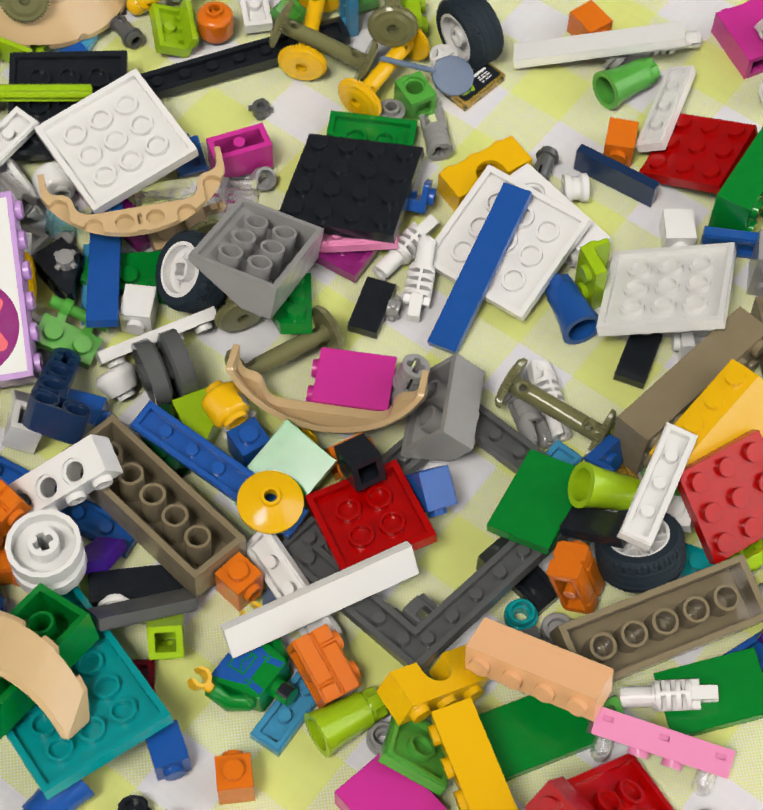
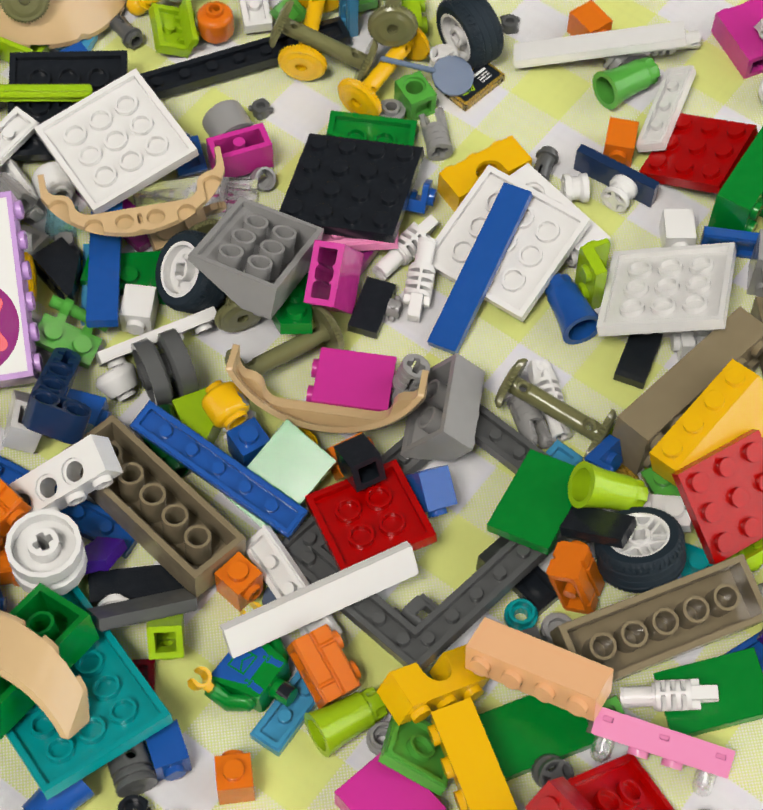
light grey piece [53,249,77,271] -> none
yellow dish [237,470,304,534] -> none
white tile [617,422,698,551] -> none
none -> dark grey piece [107,741,158,798]
none -> light grey piece [202,100,254,137]
none -> dark pink brick [303,240,364,314]
none -> dark grey piece [500,14,521,34]
none -> dark grey wheel [531,753,574,788]
none -> white wheel [601,174,638,212]

